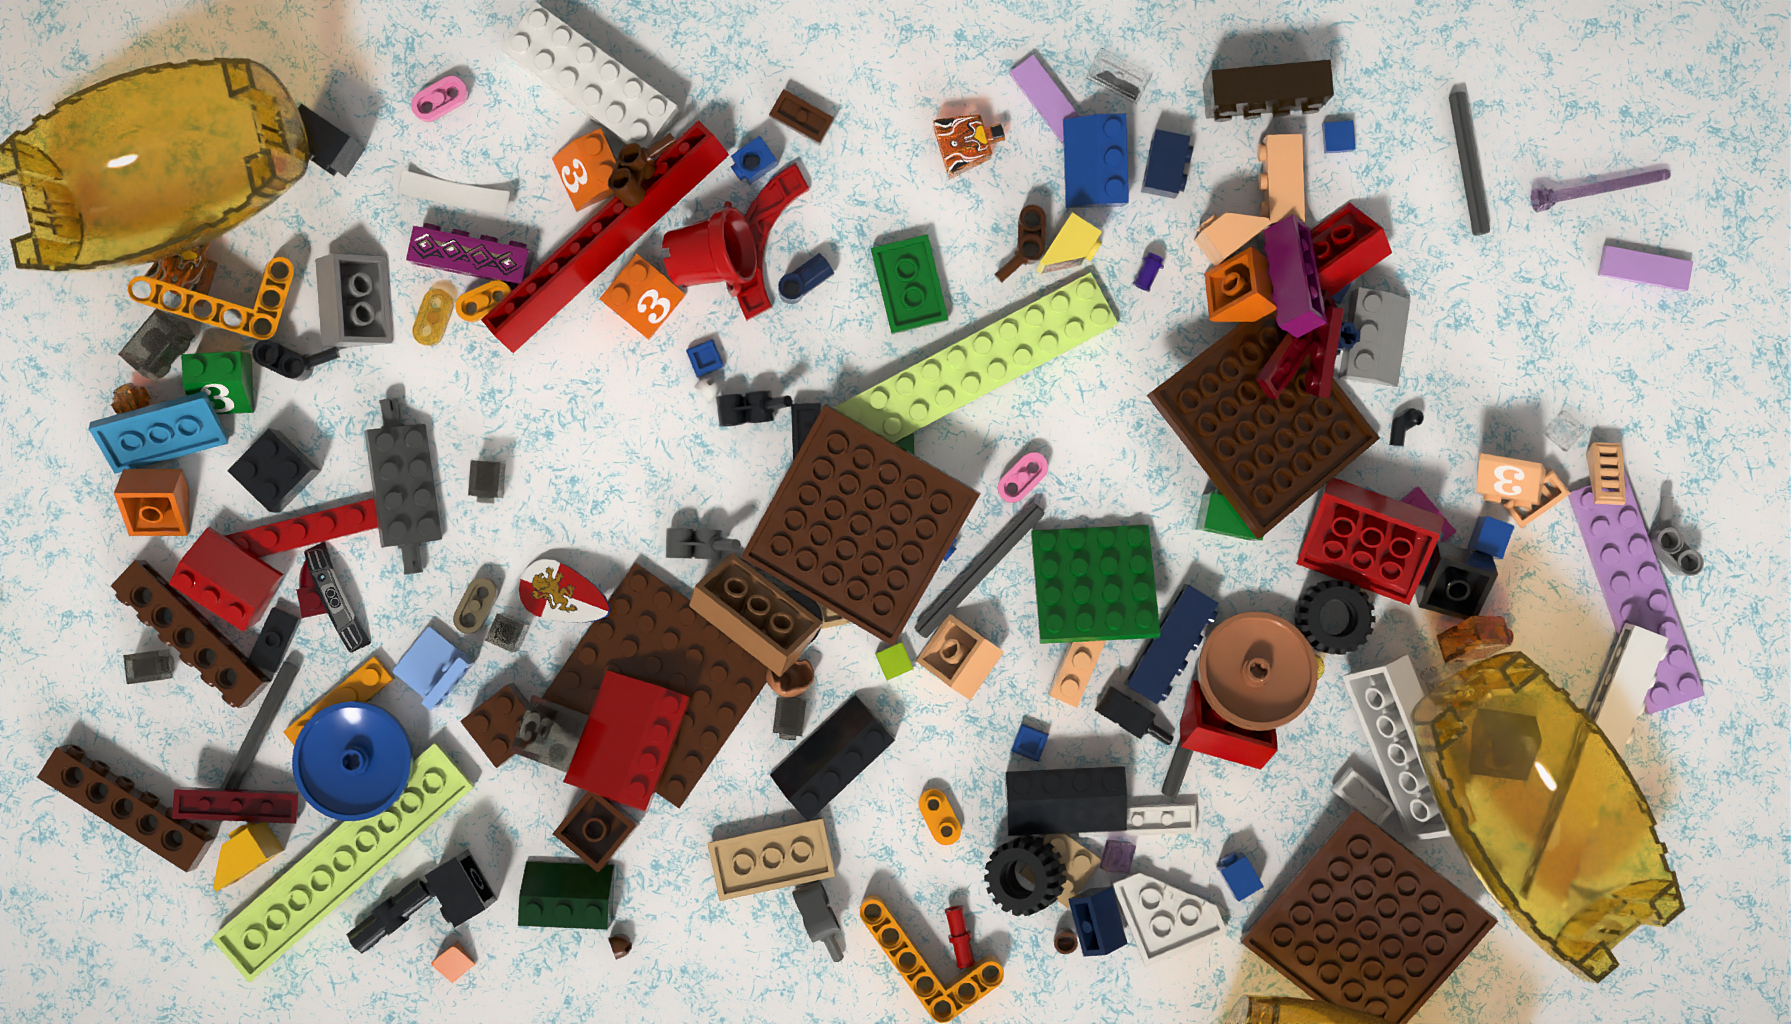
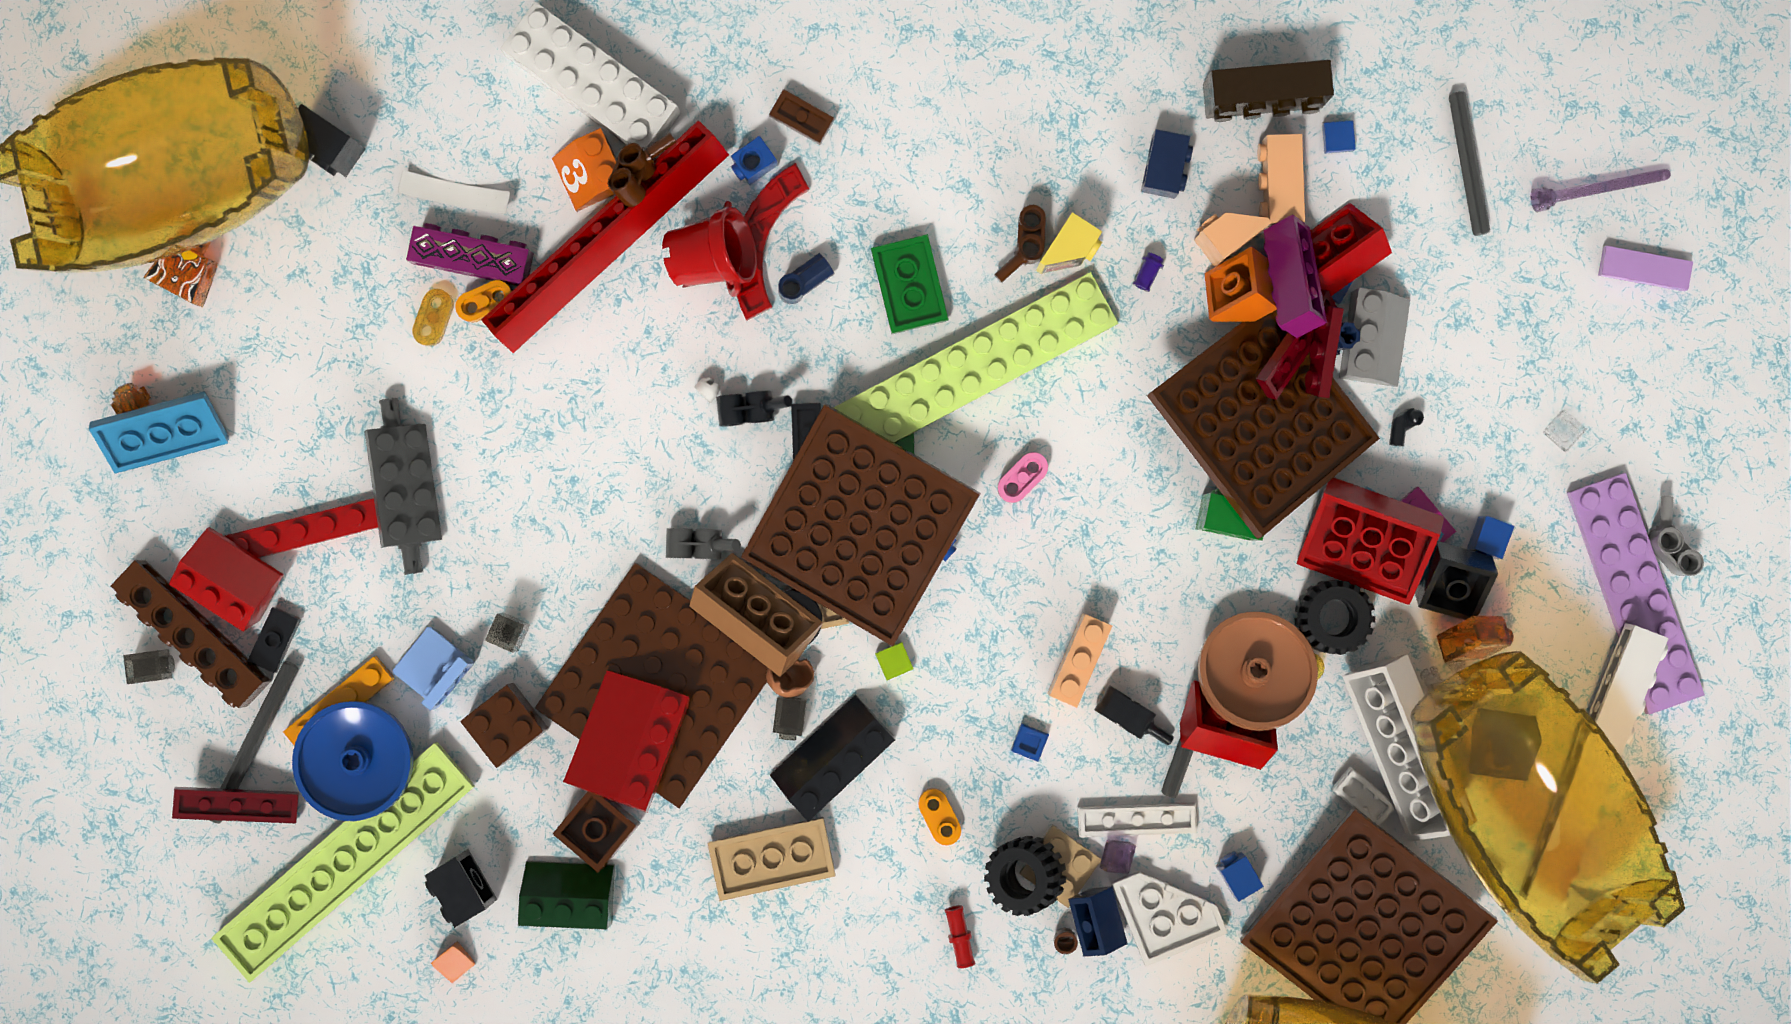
reddish brown brick [37,744,216,873] -> none
orange slope [114,469,189,536] -> none
clear smoke slope [118,308,195,382] -> none
light orange beam [127,257,294,340] -> none
green slope [181,351,254,415] -> none
yellow slope [213,822,284,892] -> none
black brick [227,428,321,513] -> none
black beam [252,340,340,381] -> none
dark red plate [296,559,327,618] -> none
sticker [304,542,371,653] -> none
light grey slope [315,253,392,347] -> none
black piece [346,877,433,954] -> none
bright pink plate [411,76,468,122] -> none
dark tan plate [453,578,498,634] -> none
clear smoke brick [468,460,506,504] -> none
clear smoke slope [510,695,589,773] -> none
shield [519,559,611,623] -> none
orange slope [599,253,686,340] -> none
reddish brown hinge [608,934,632,960] -> none
blue tile [686,339,725,378] -> none
dark grey beam [792,880,844,962] -> none
light orange beam [860,895,1004,1023] -> none
dark grey axle [914,503,1044,638] -> none
light nougat slope [916,614,1004,700] -> none
clear orange torso [933,114,1005,179] -> none
black slope [1005,766,1127,837] -> none
lavender tile [1009,55,1080,143] -> none
green plate [1031,525,1161,644] -> none
blue slope [1063,113,1129,208] -> none
clear slope [1085,48,1152,105] -> none
dark blue brick [1124,584,1219,704] -> none
light nougat slope [1476,453,1546,509] -> none
light nougat slope [1503,468,1571,528] -> none
light nougat slope [1586,442,1626,505] -> none

